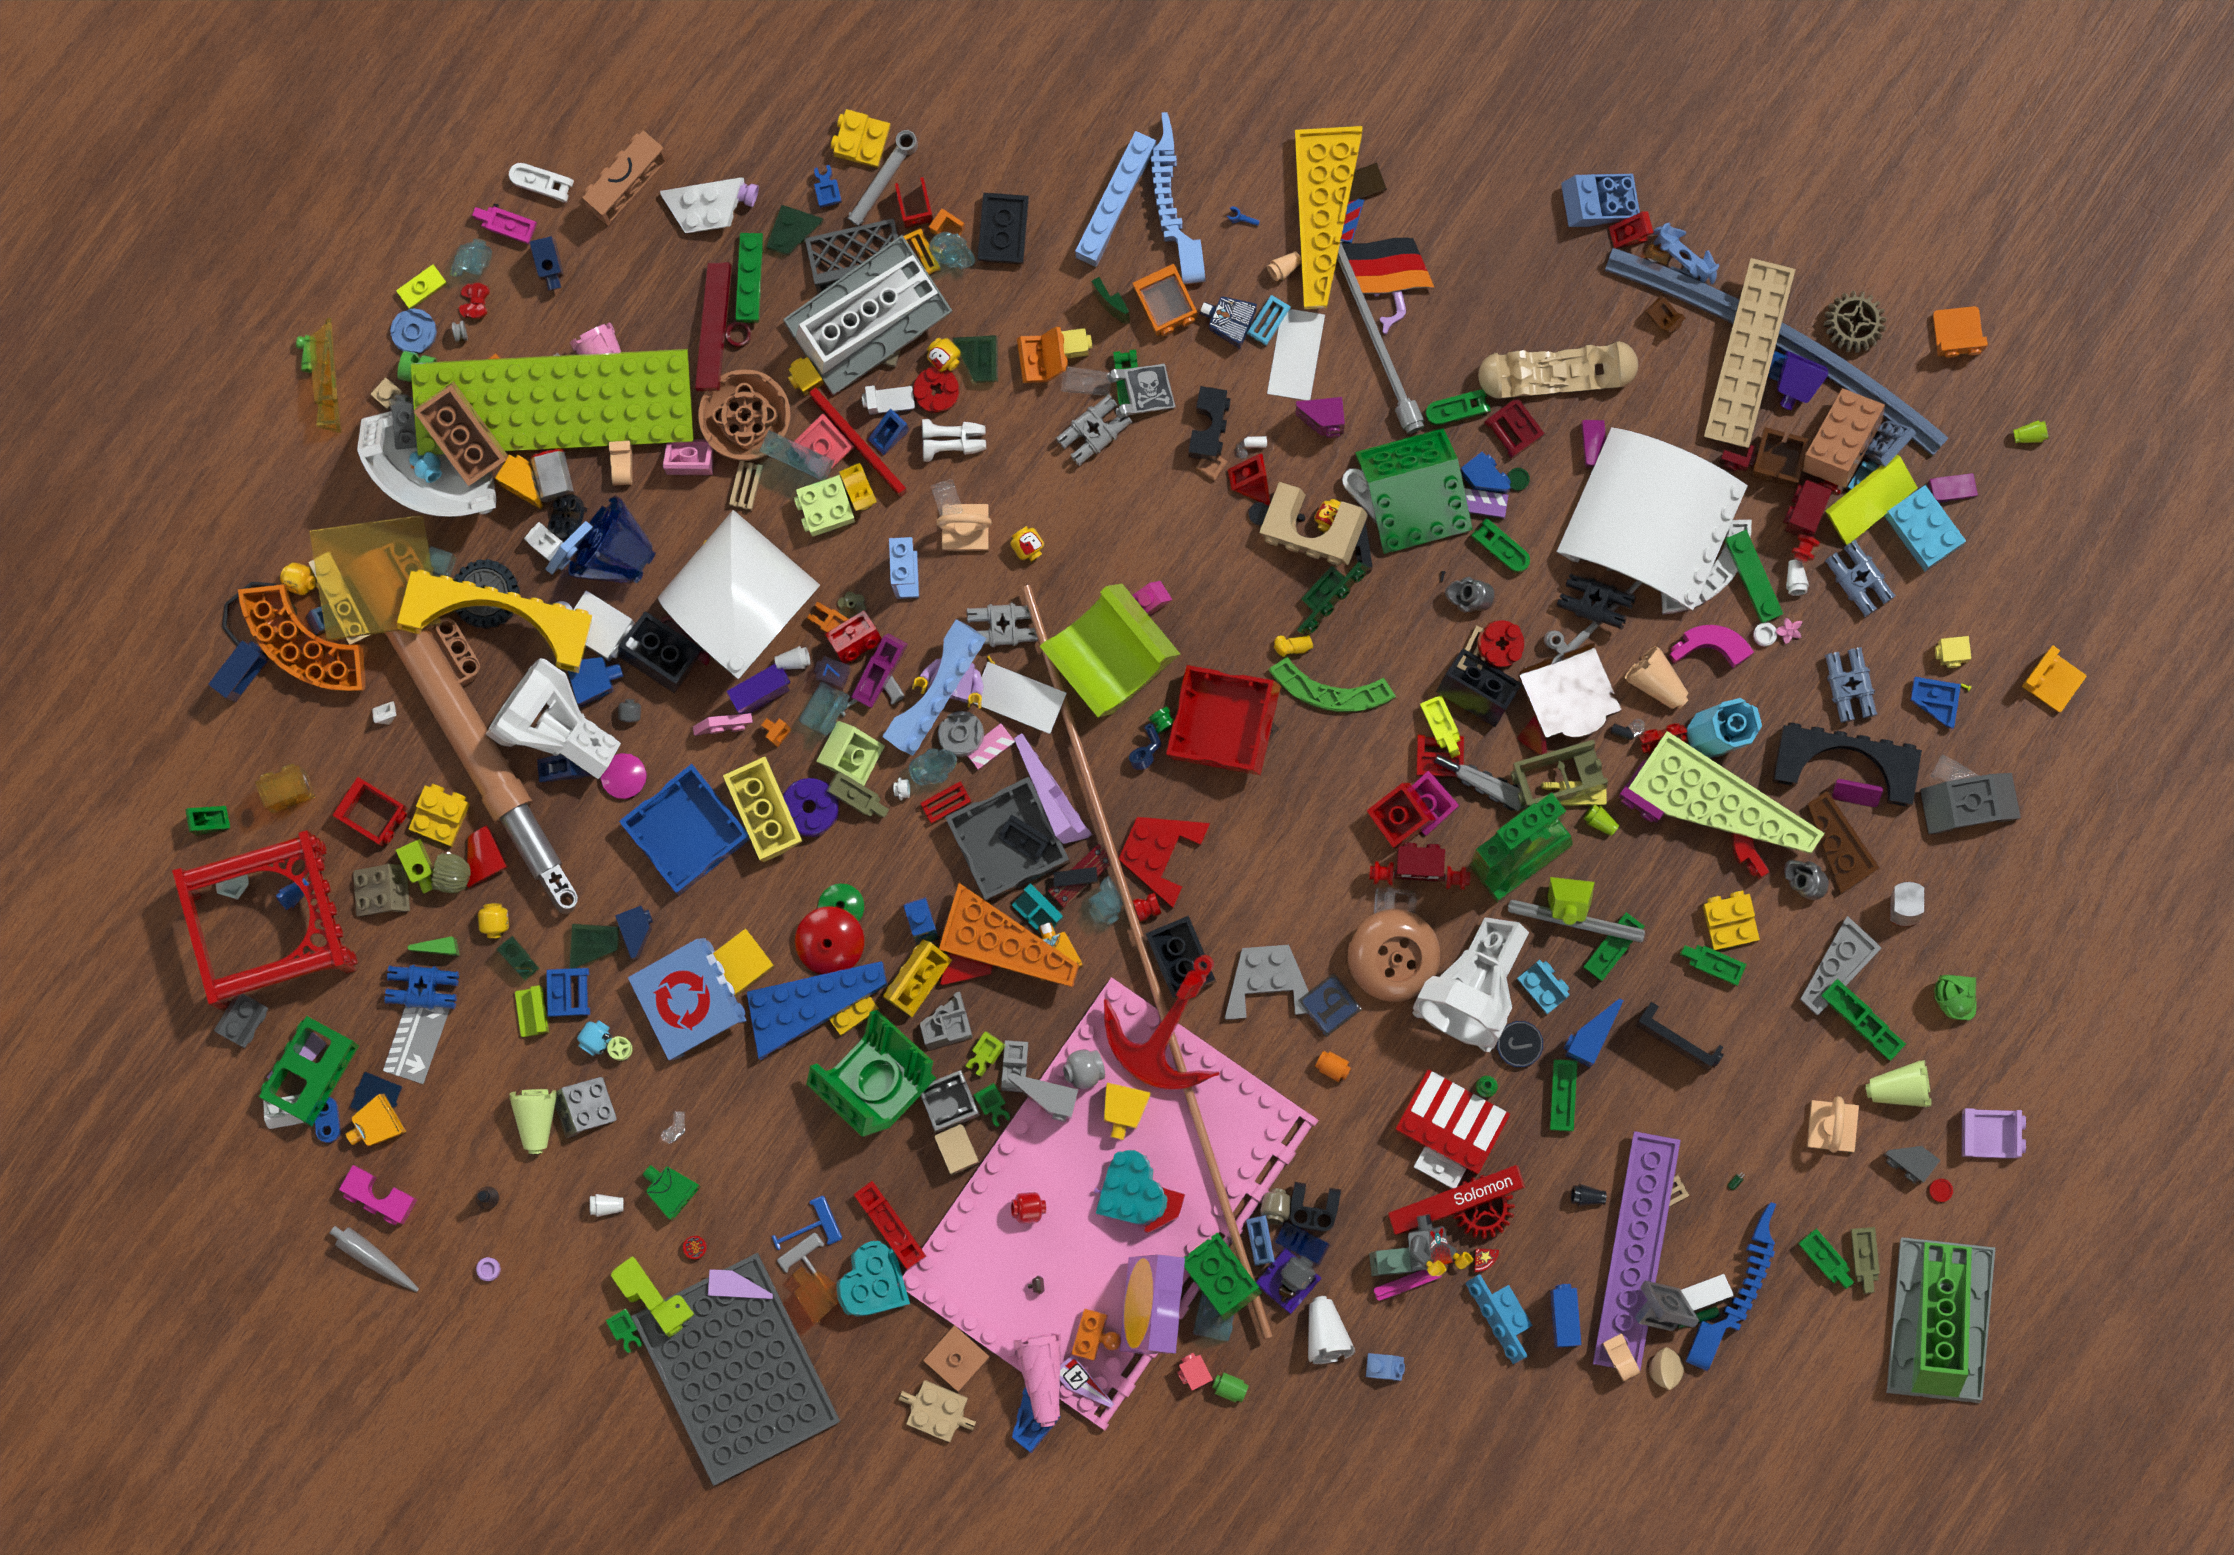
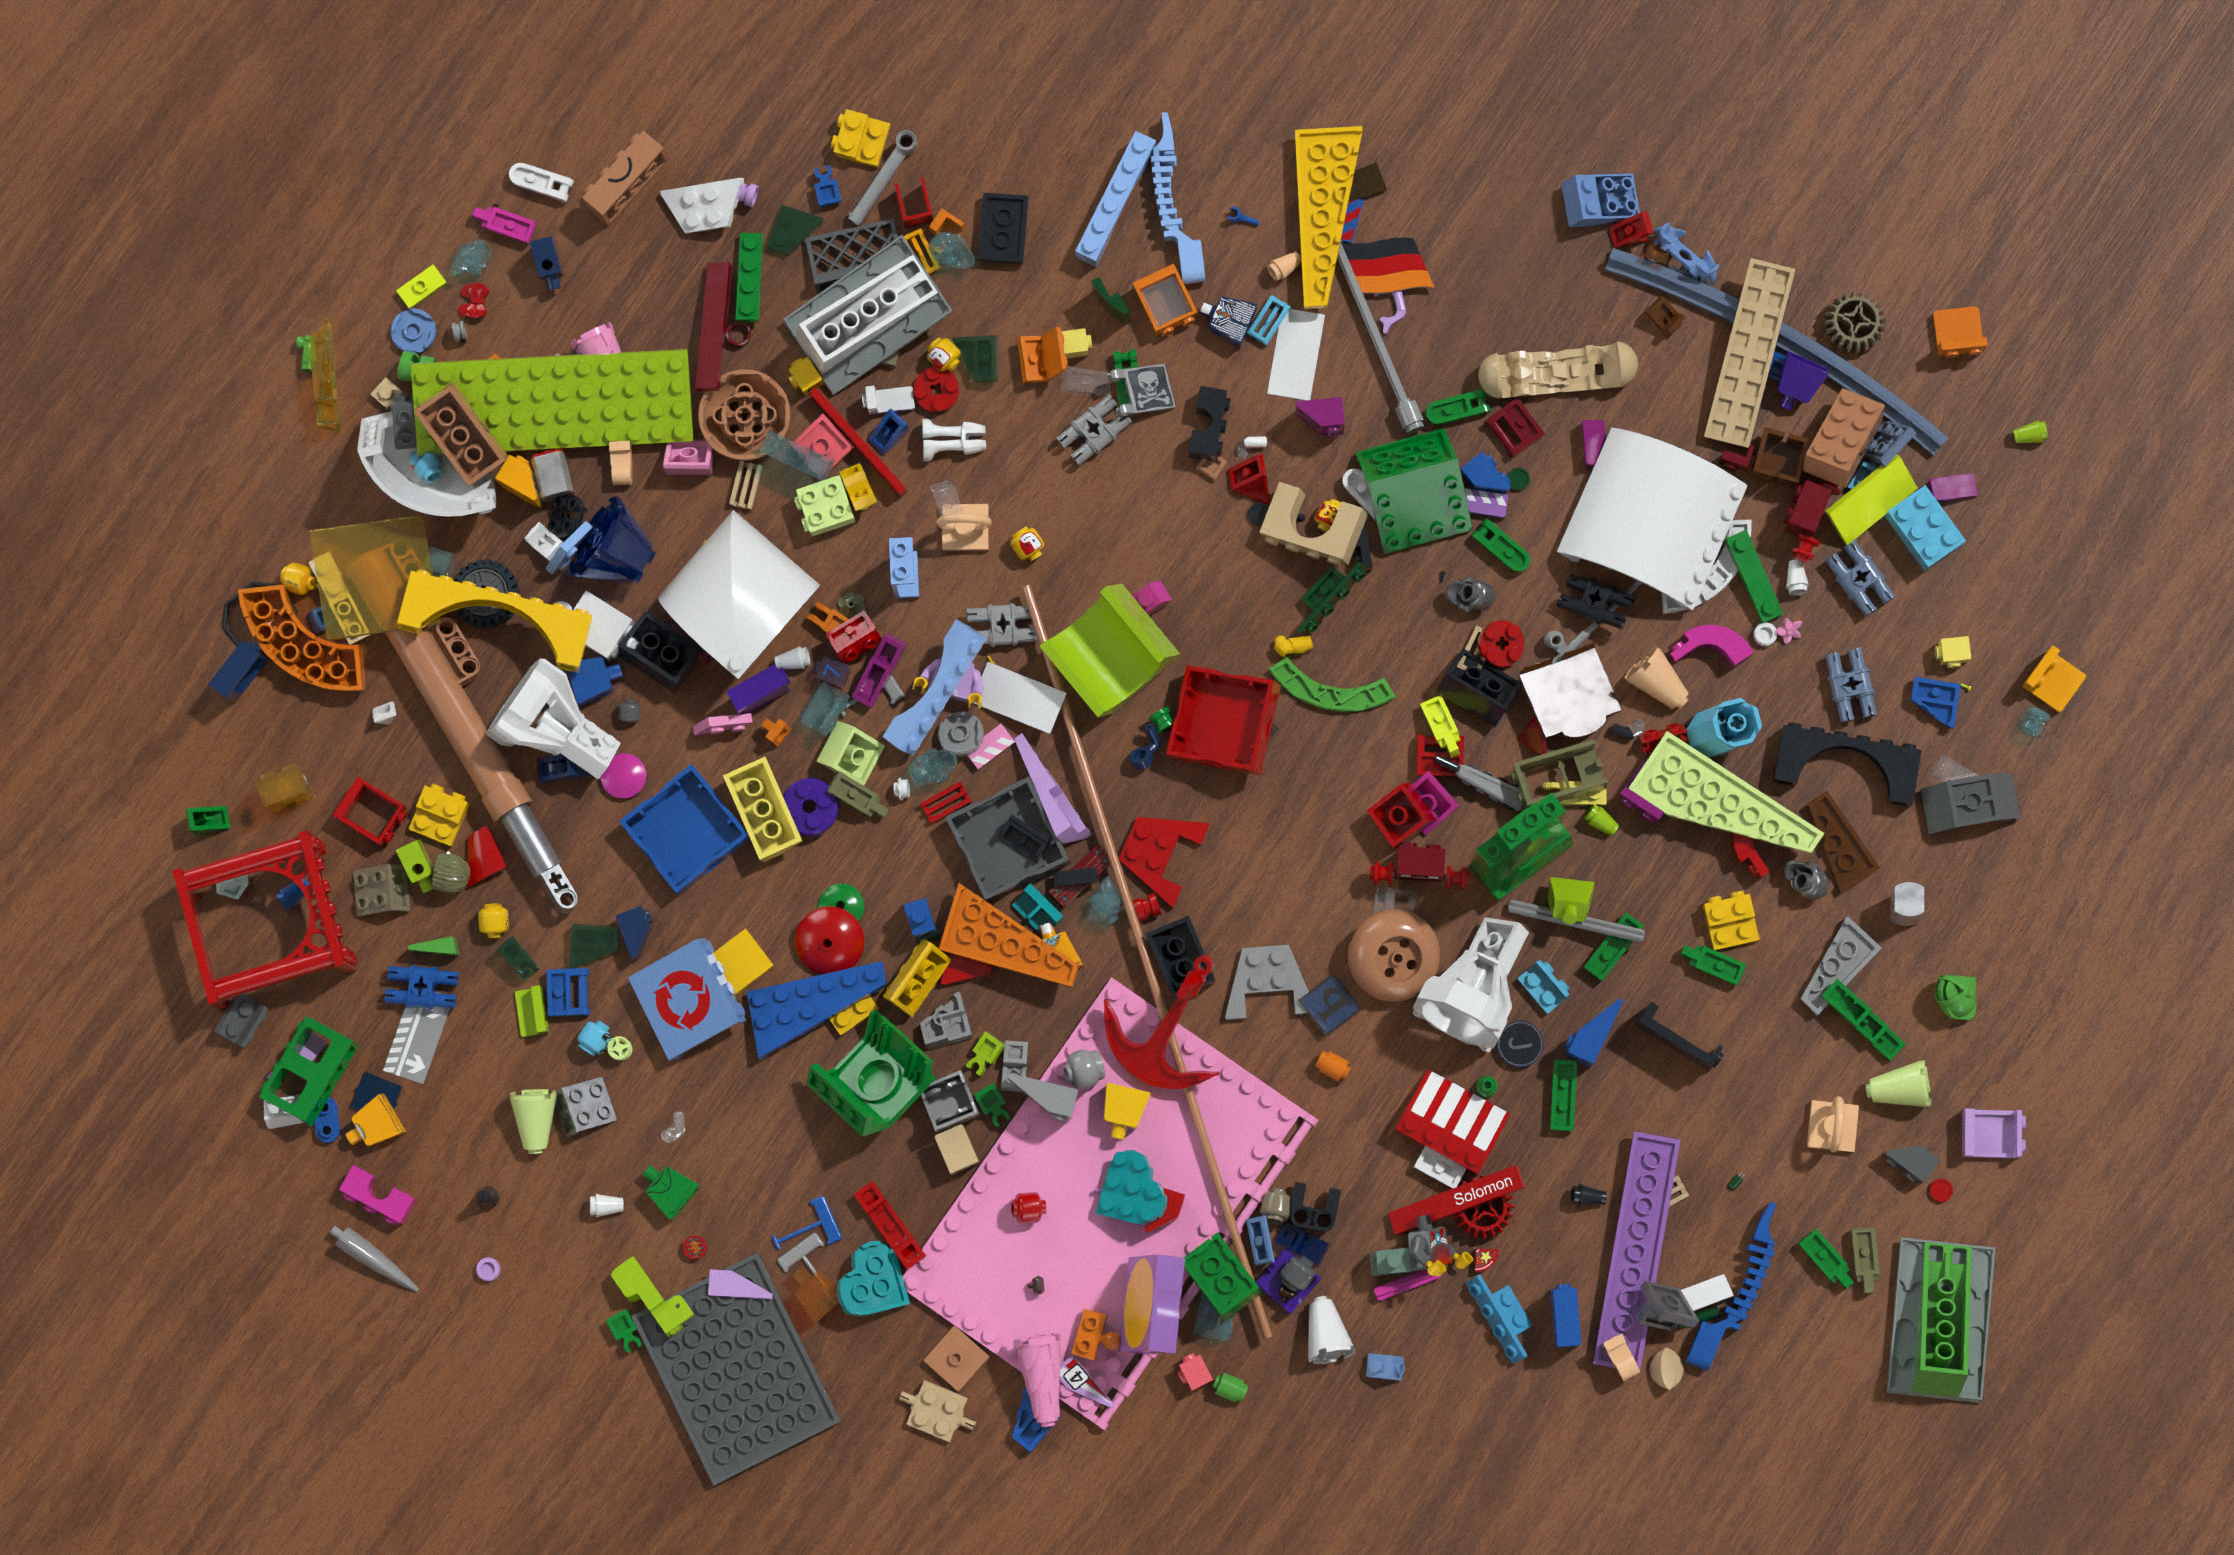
magenta slope [1832,778,1883,807] -> none
none -> clear light blue wheel [2019,706,2050,737]

